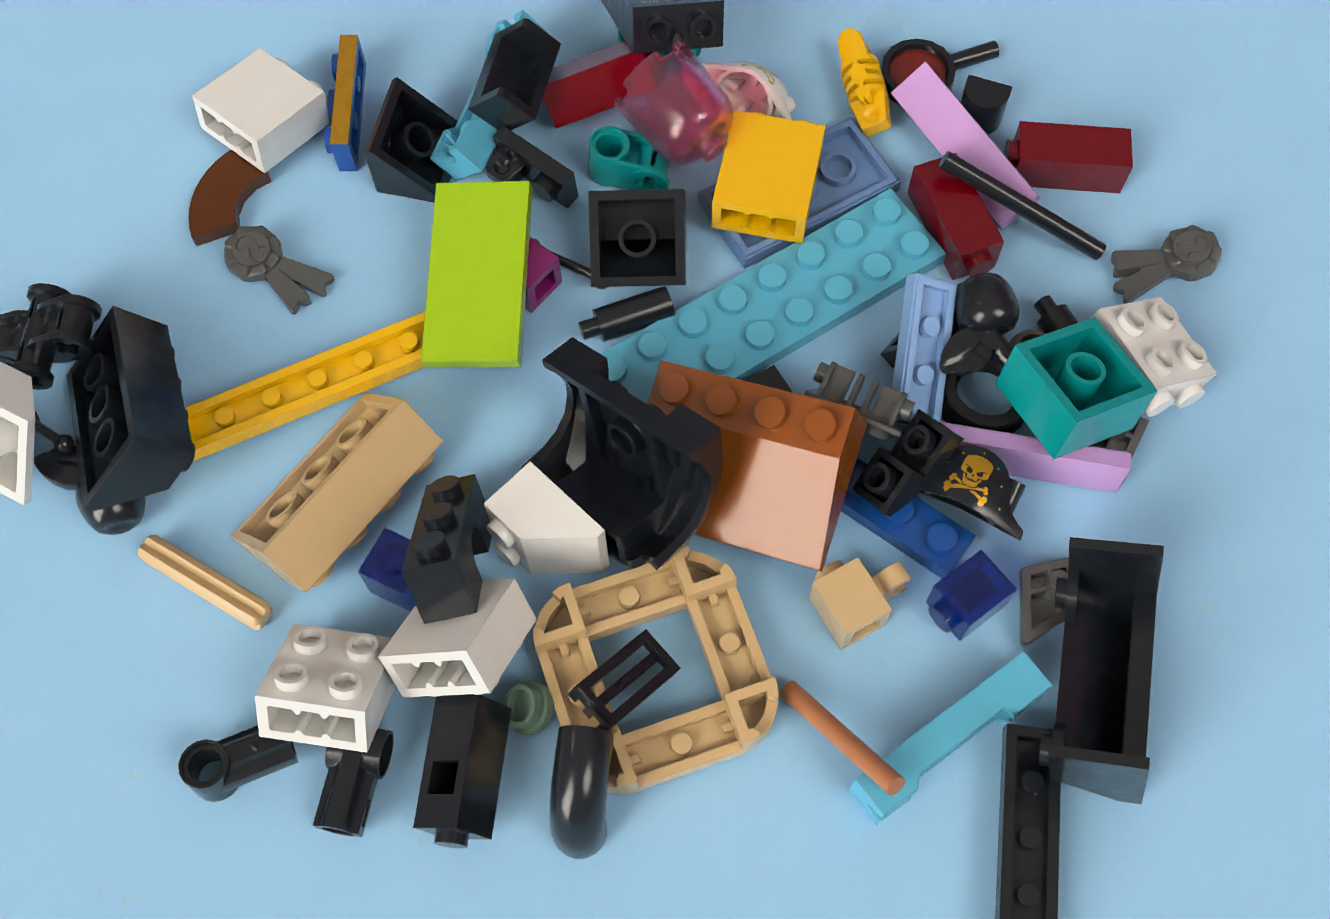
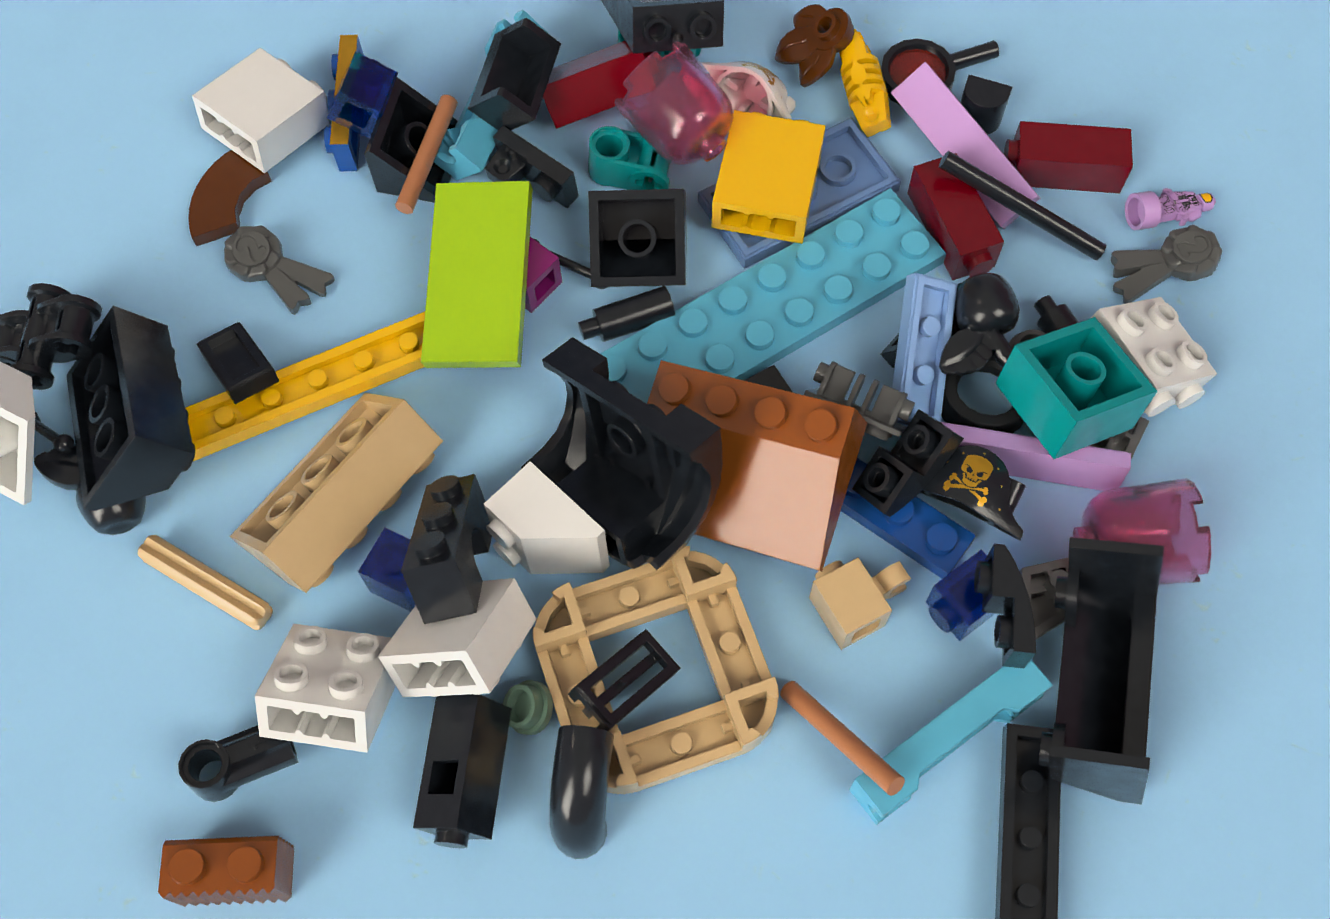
black piece [313,728,394,837] -> none
none -> dark orange brick [158,836,294,907]
none -> black tile [197,322,279,404]
none -> clear blue brick [327,51,398,138]
none -> nougat bar [395,95,458,214]
none -> reddish brown plate [775,4,854,88]
none -> black slope [974,544,1036,669]
none -> clear pink cylinder [1073,478,1211,585]
none -> lavender piece [1125,188,1216,230]

